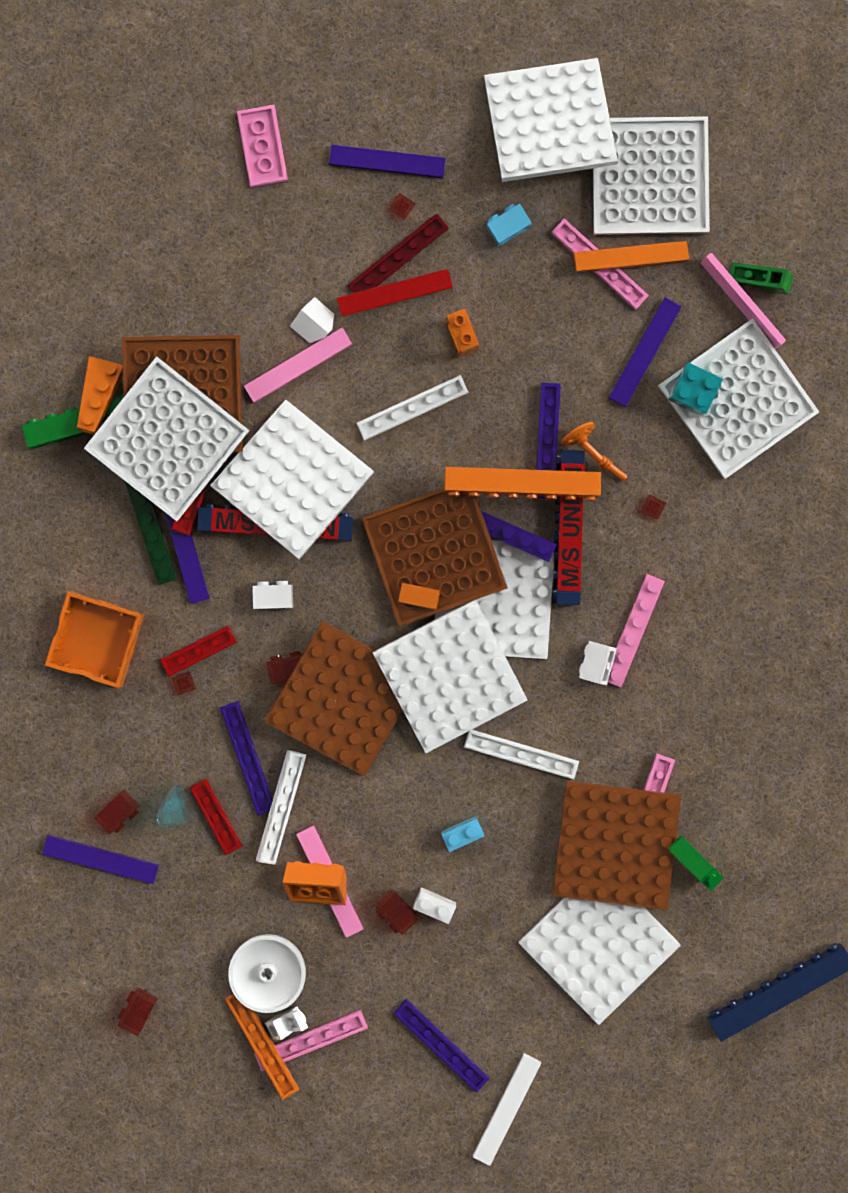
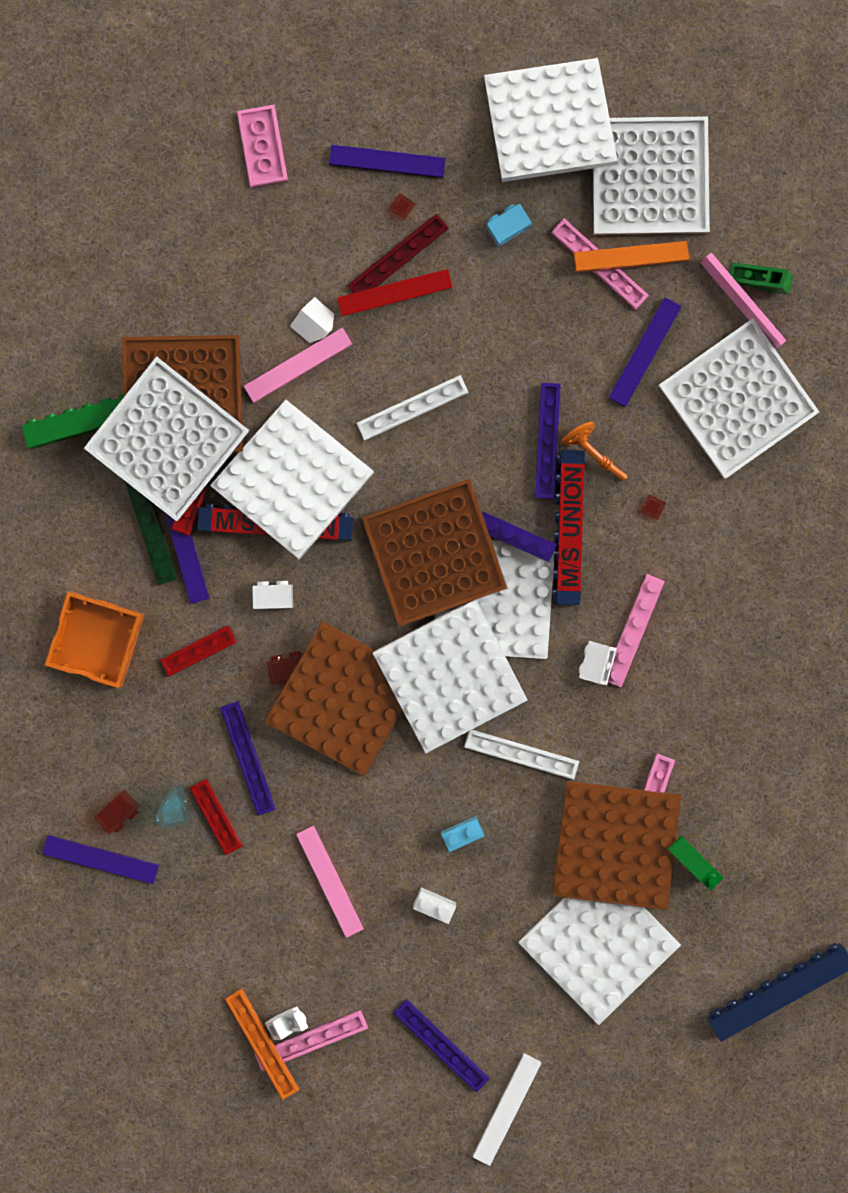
orange wing [77,356,123,435] -> none
clear red brick [117,987,158,1036] -> none
clear red tile [171,671,196,696] -> none
white dish [228,934,306,1013] -> none
white tile [256,750,306,865] -> none
orange slope [282,861,347,905] -> none
clear red brick [375,889,419,935] -> none
orange tile [398,583,441,609] -> none
orange brick [444,467,601,501] -> none
orange window [446,308,479,358] -> none
teal brick [668,362,723,417] -> none

